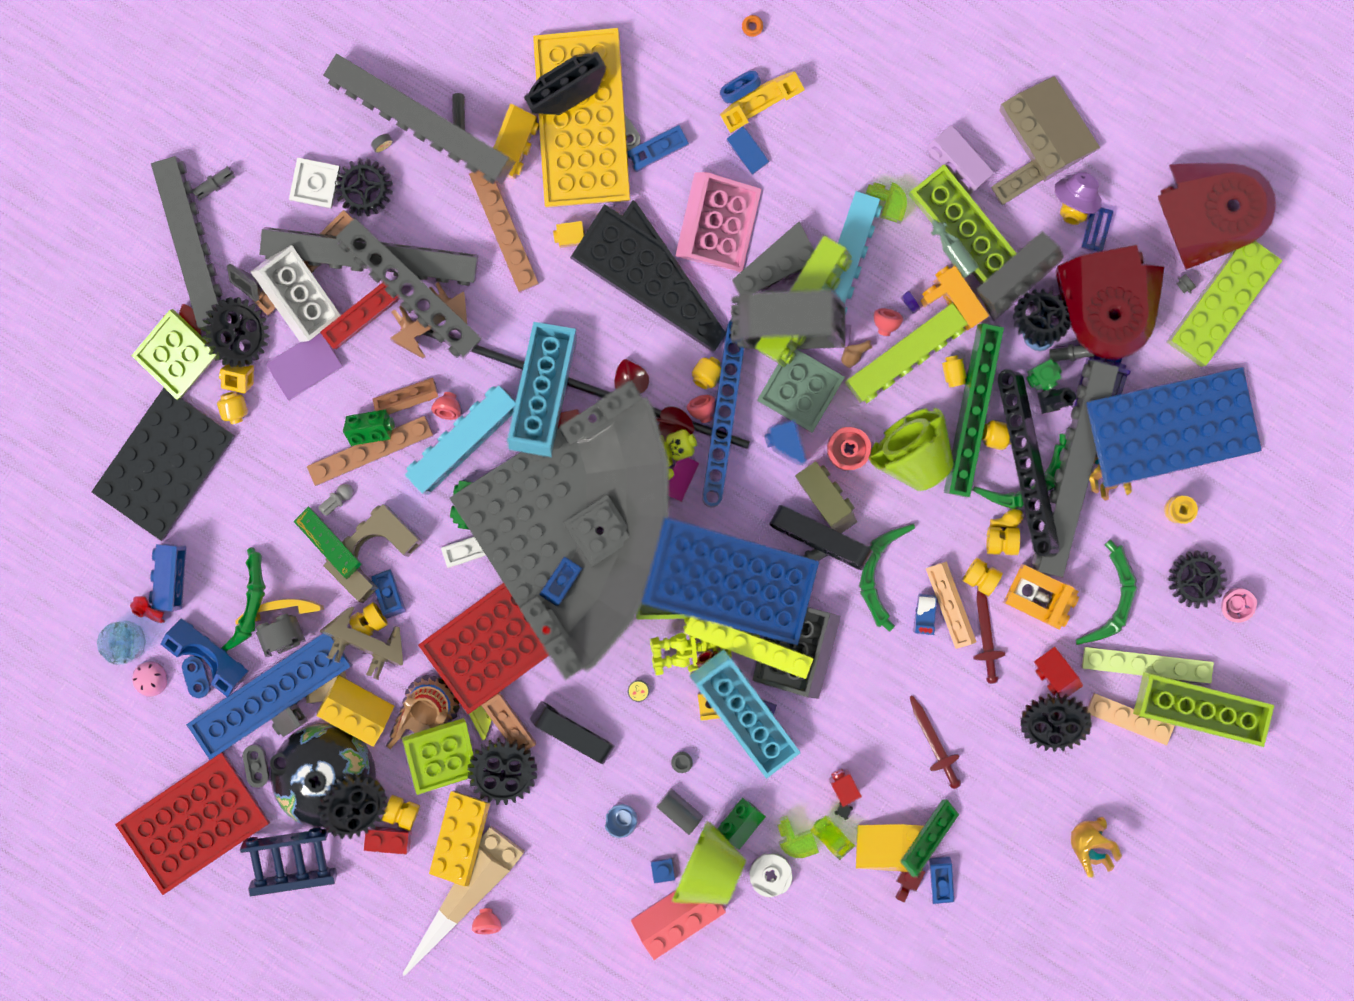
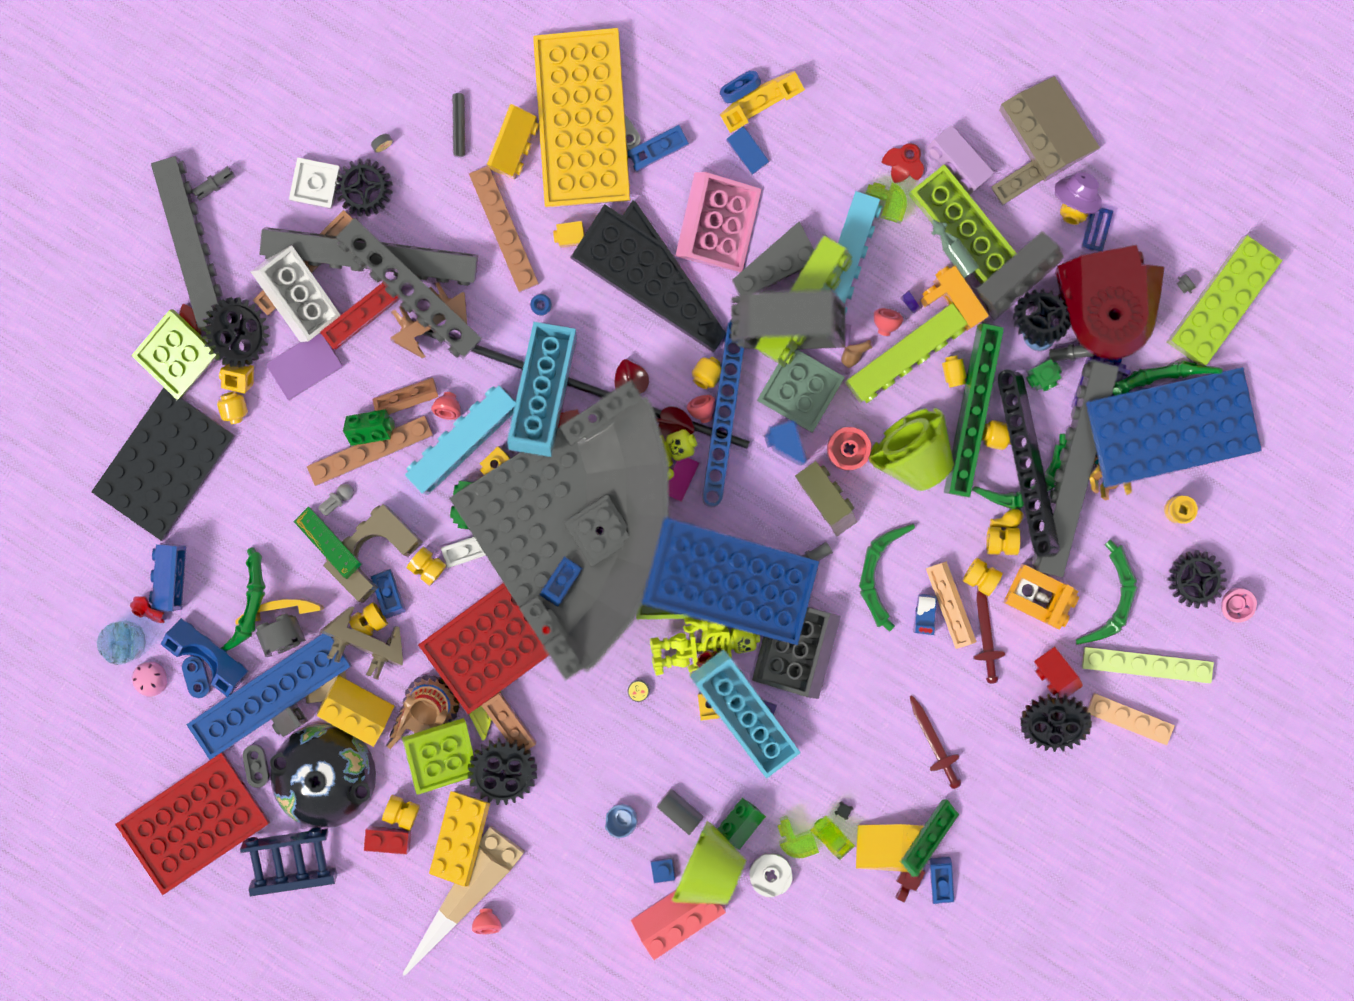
dark grey slope [227,264,261,302] -> none
black gear [317,773,388,839] -> none
dark grey brick [323,53,516,185] -> none
black wedge [524,52,607,115] -> none
black beam [530,701,615,765] -> none
dark grey plate [671,752,693,773] -> none
neon yellow plate [684,616,813,679] -> none
orange plate [742,15,763,37] -> none
black beam [769,505,873,570] -> none
red brick [829,768,862,807] -> none
black piece [1037,387,1076,414] -> none
pearl gold piece [1071,817,1122,878] -> none
lime brick [1133,672,1275,747] -> none
dark red animal [1158,163,1276,270] -> none
none -> yellow wheel [406,546,447,587]
none -> yellow brick [479,446,511,475]
none -> blue plate [530,294,552,316]
none -> red plate [882,143,924,183]
none -> green animal [1113,361,1223,396]

